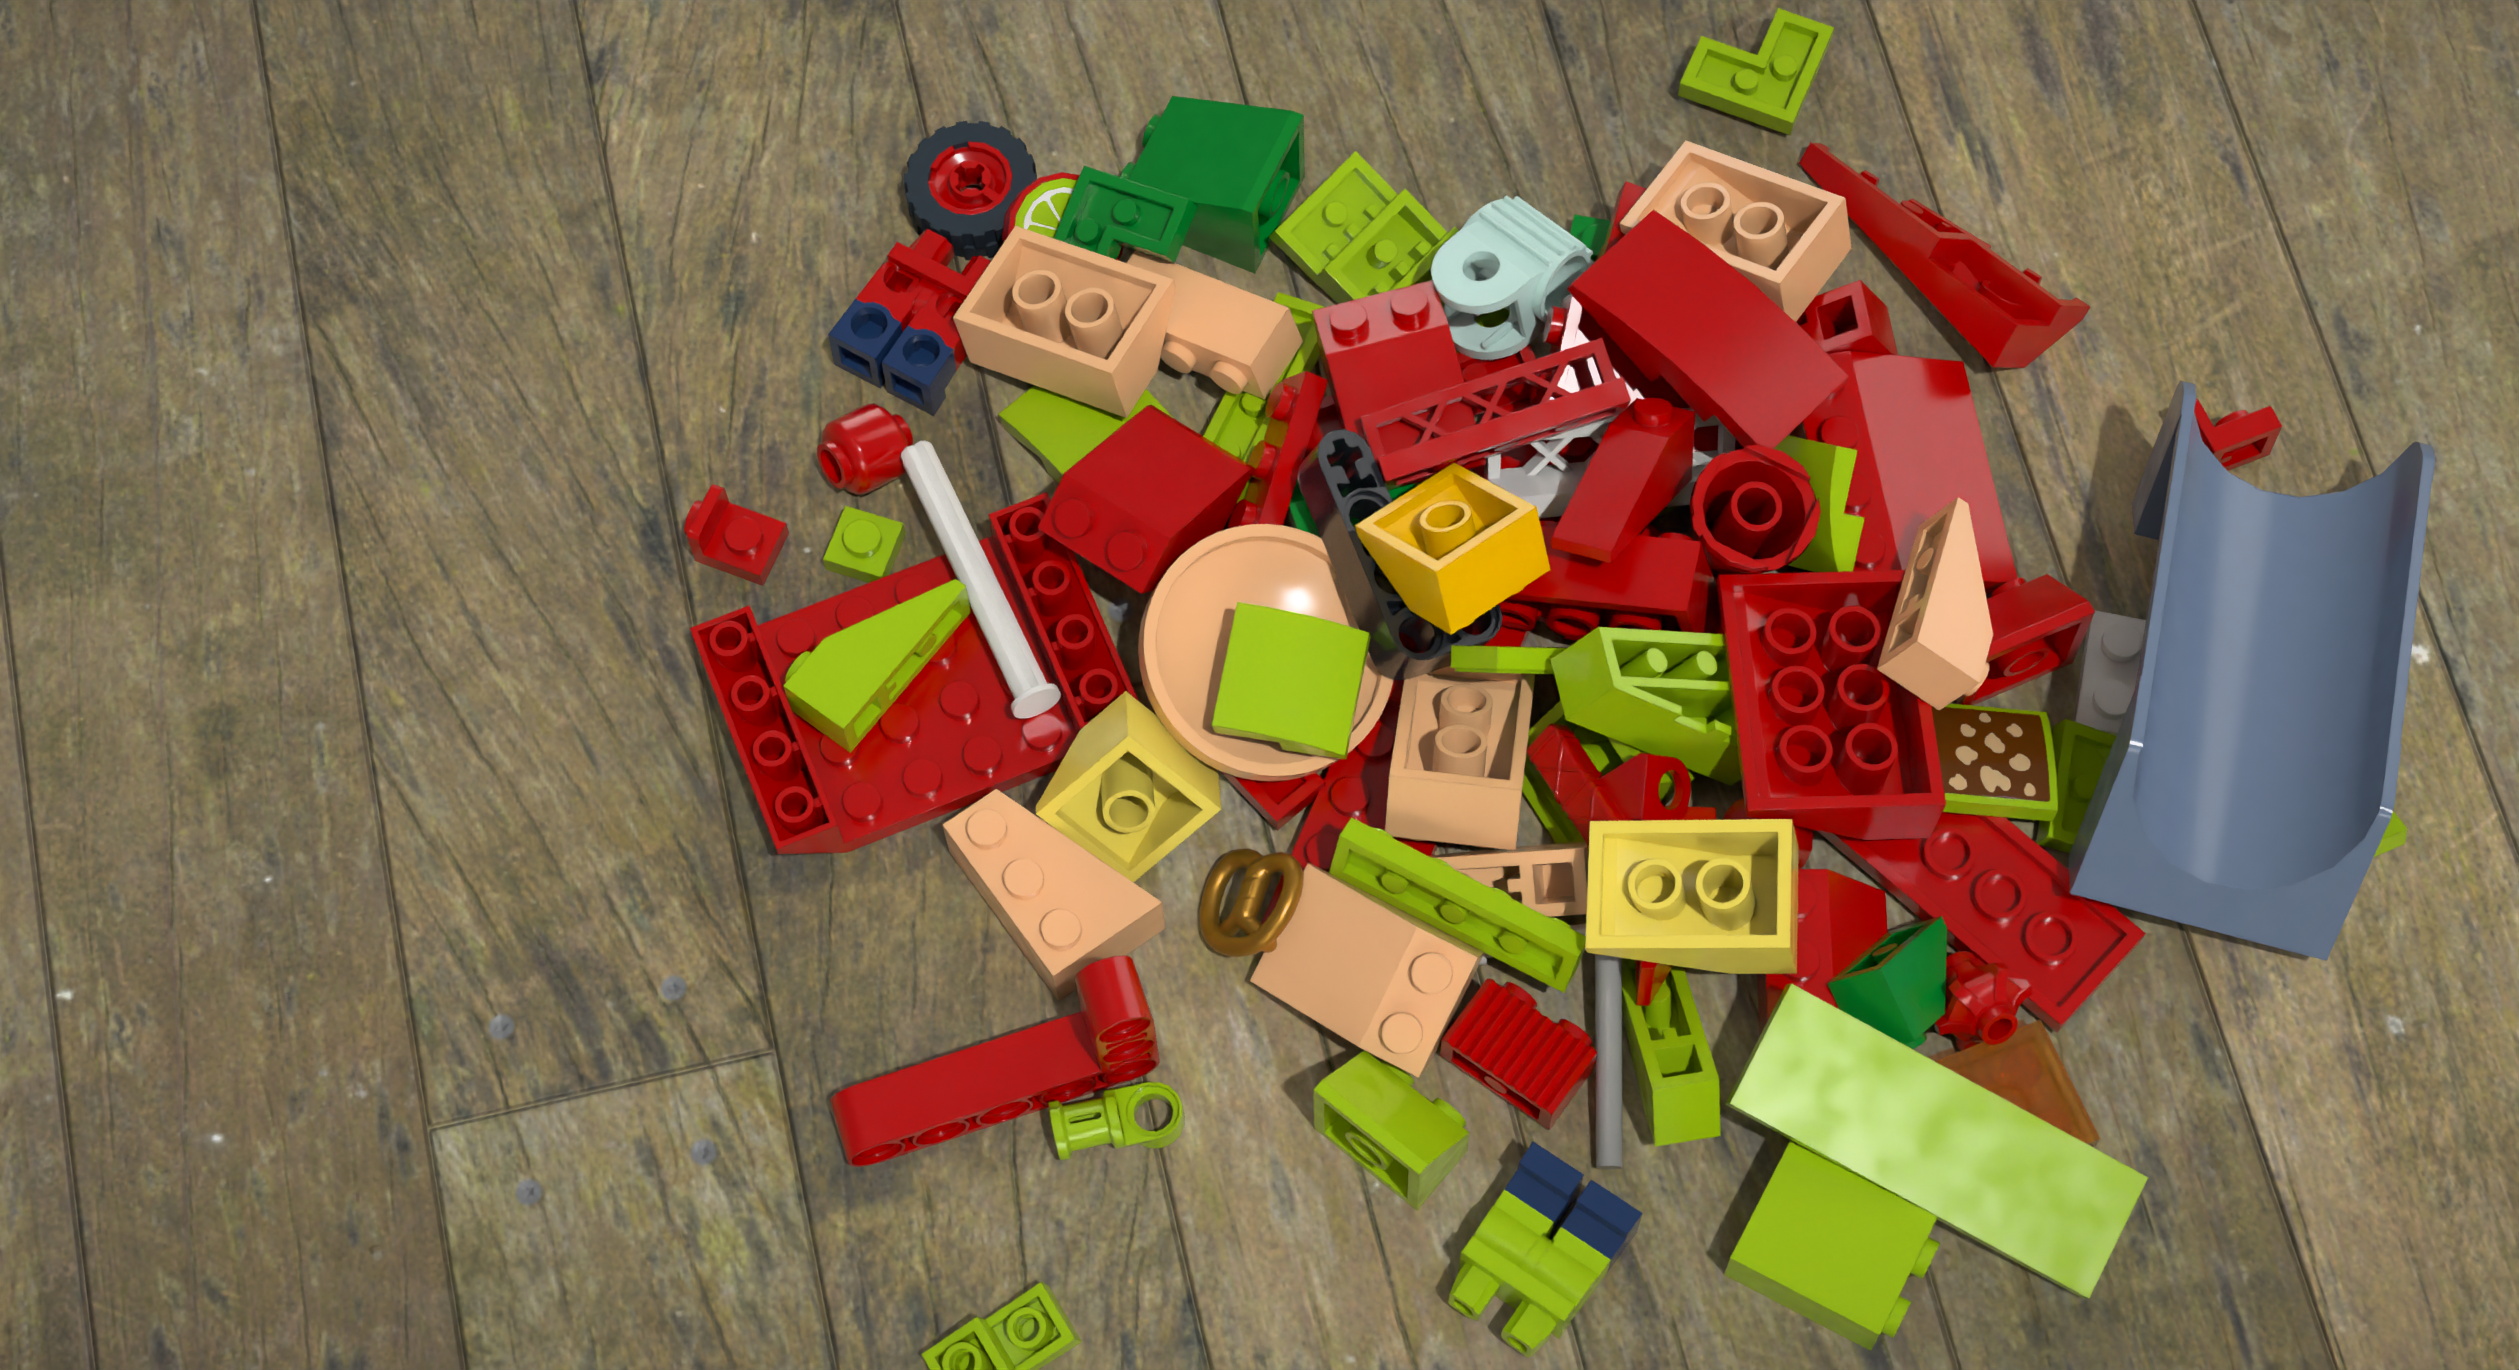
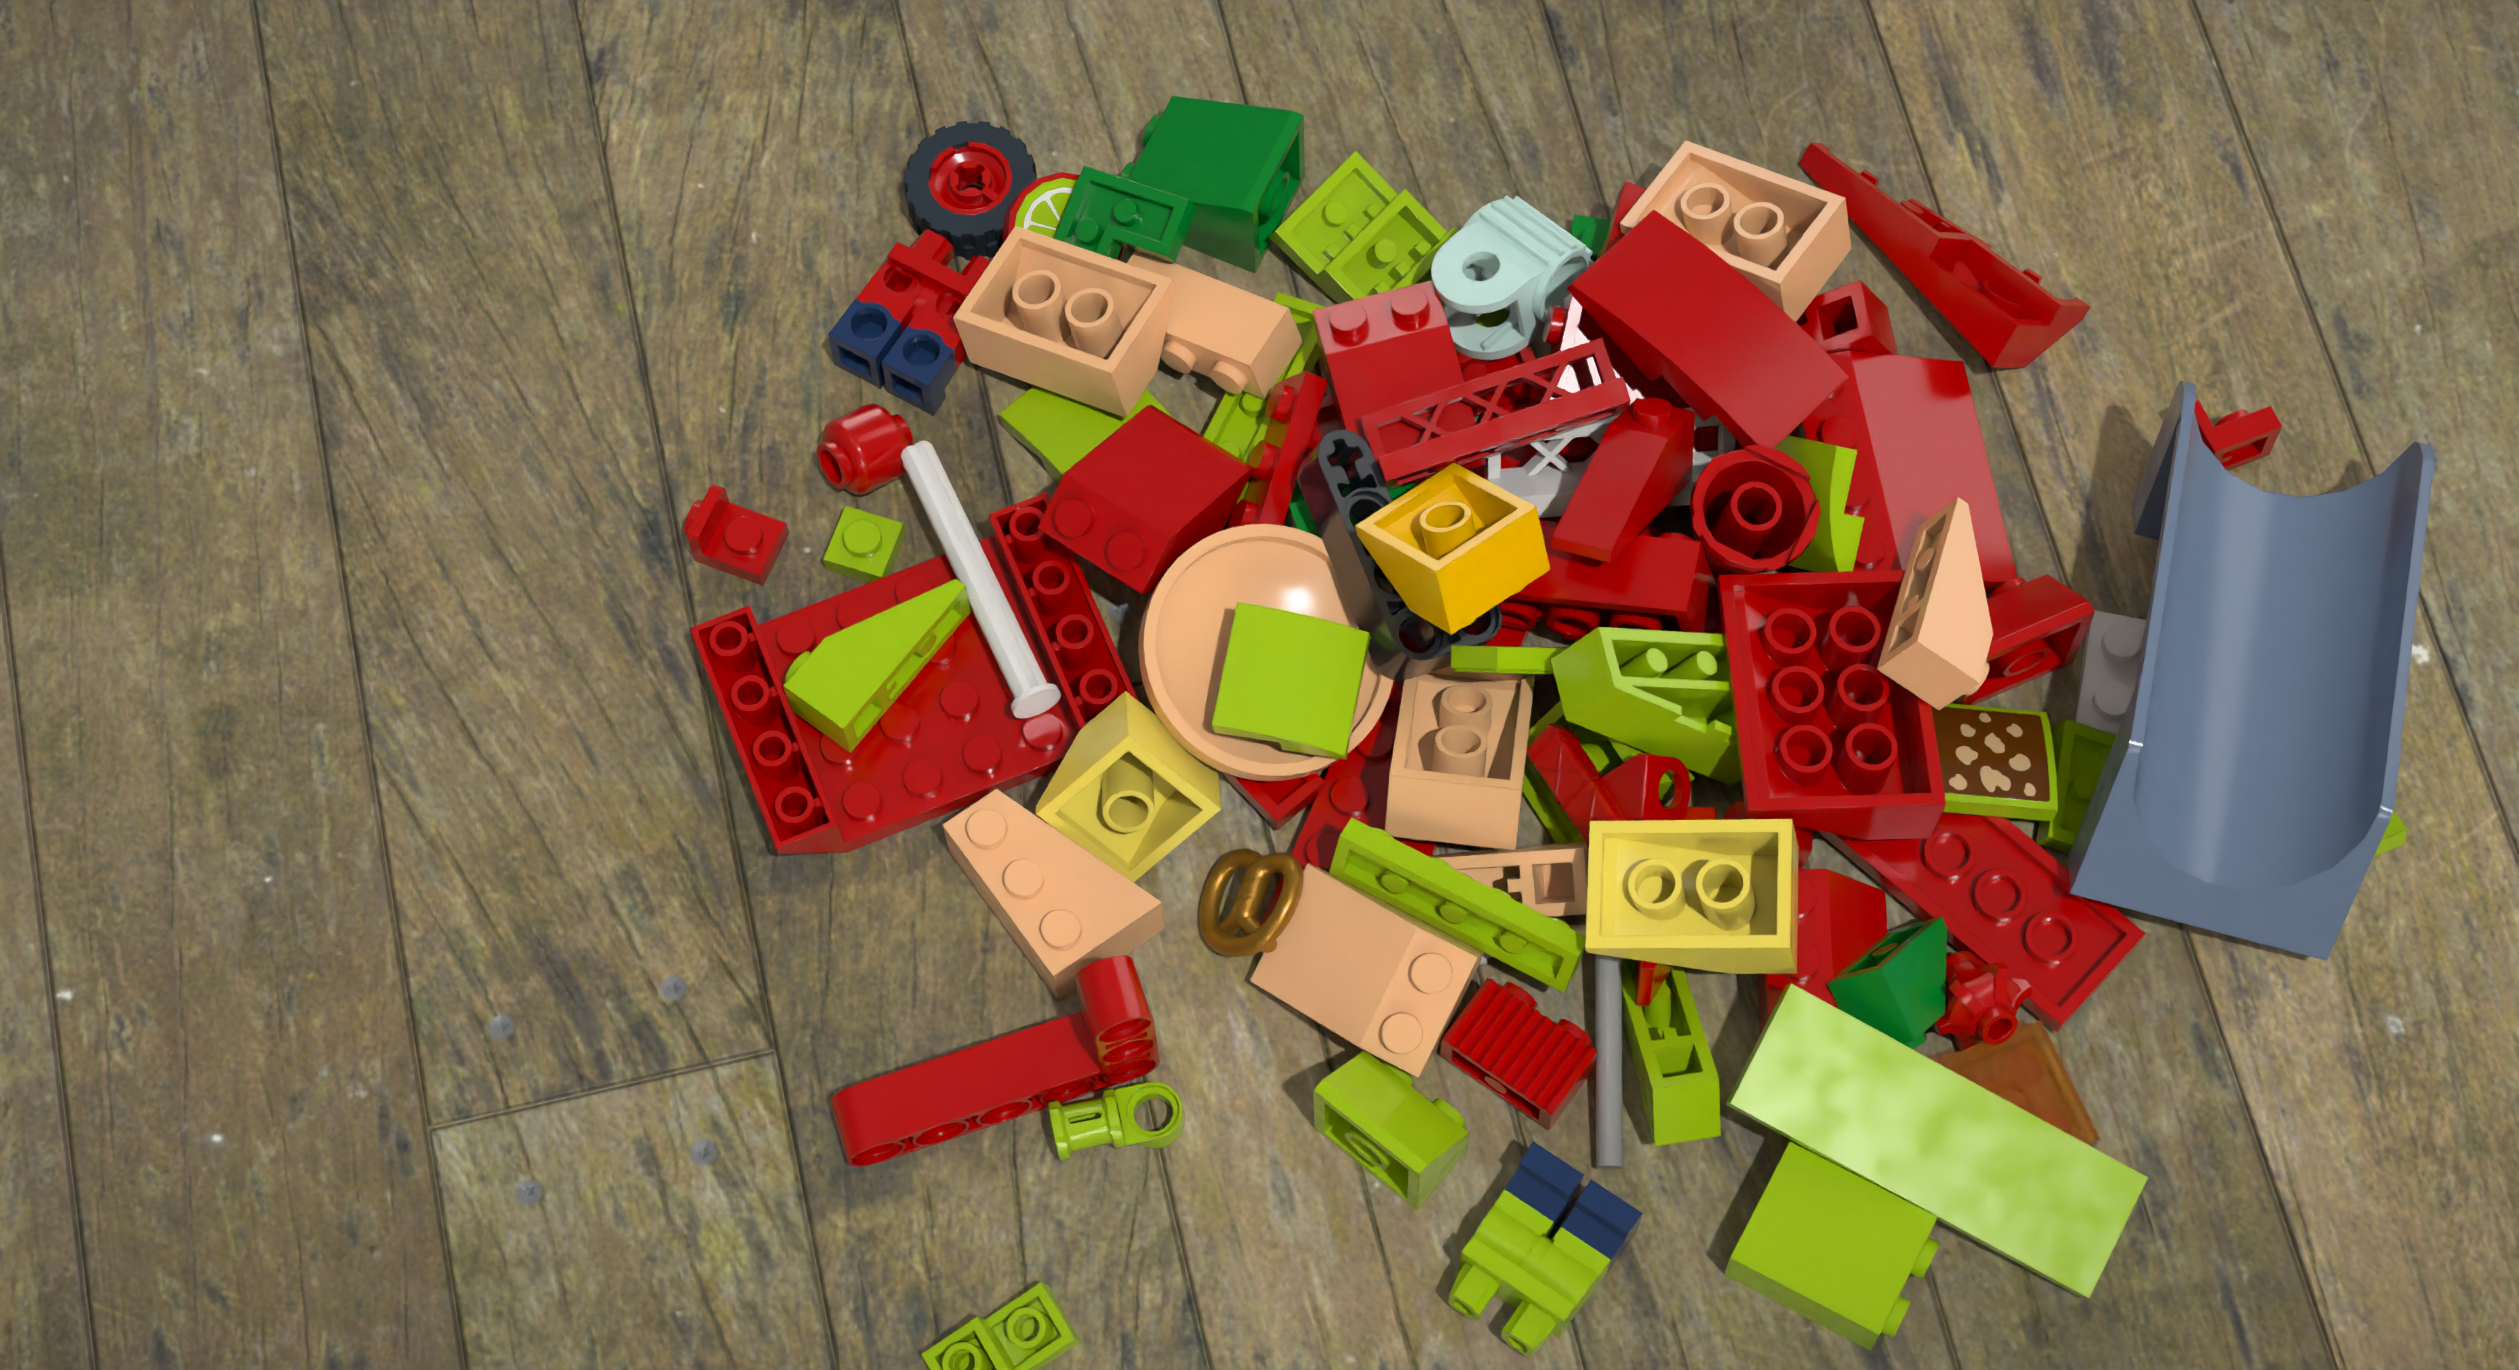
lime plate [1678,8,1834,135] -> none

